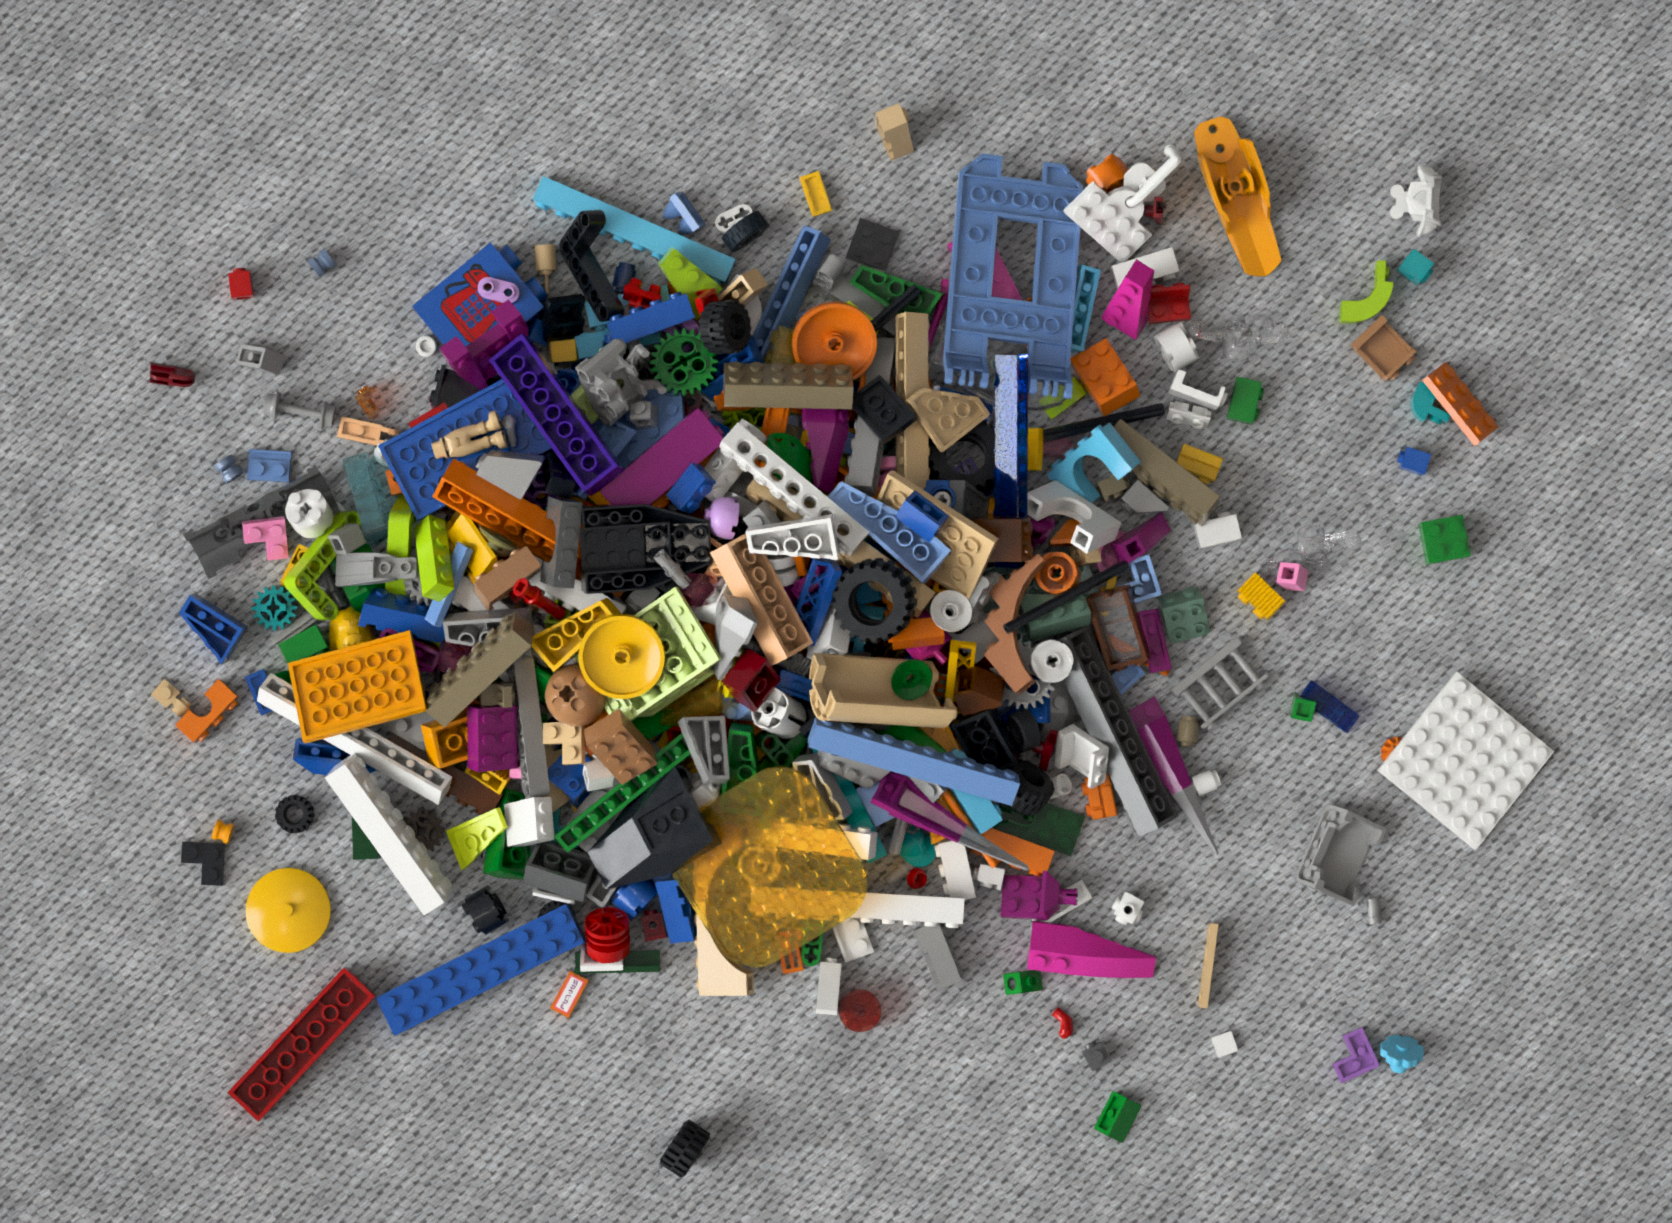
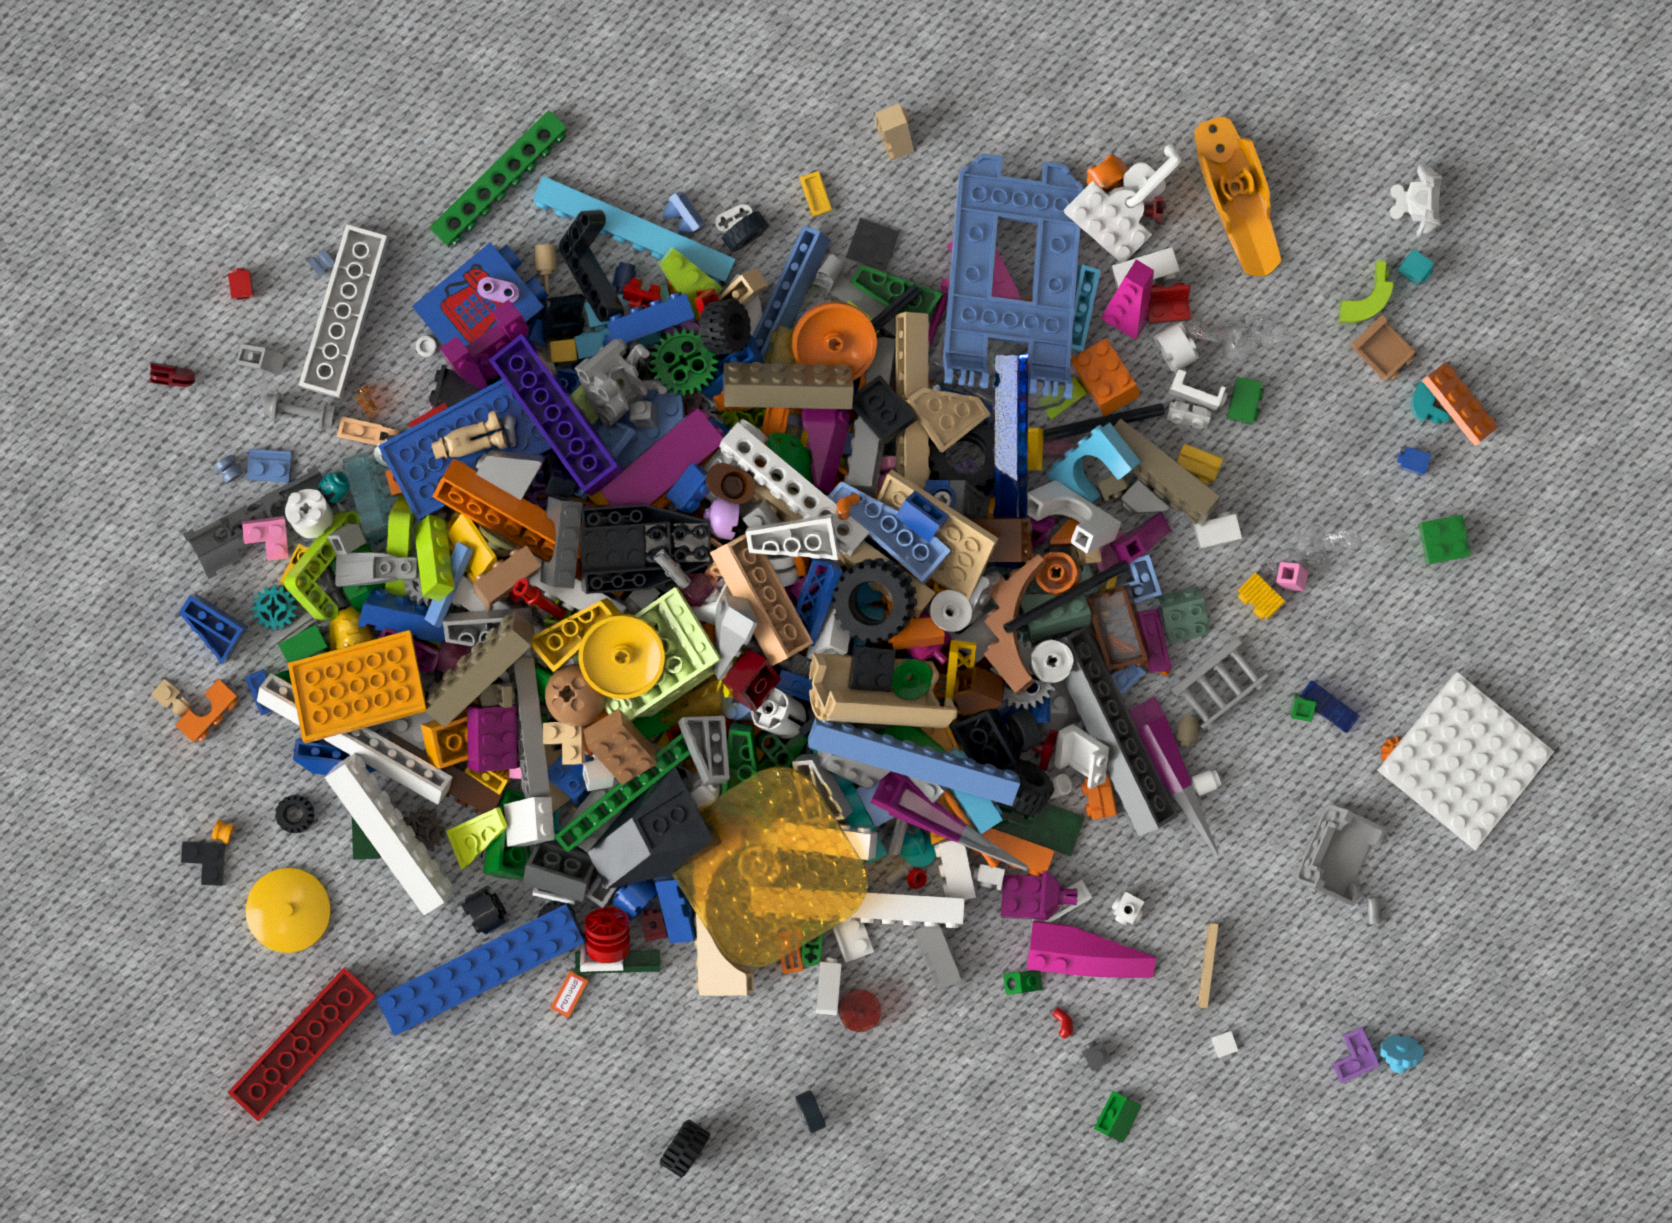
none -> white brick [299,224,389,400]
none -> teal head [318,471,350,503]
none -> green brick [429,110,568,248]
none -> reddish brown piece [706,463,755,504]
none -> black wheel [795,1090,826,1133]
none -> orange arm [836,493,860,520]
none -> black plate [848,645,896,692]

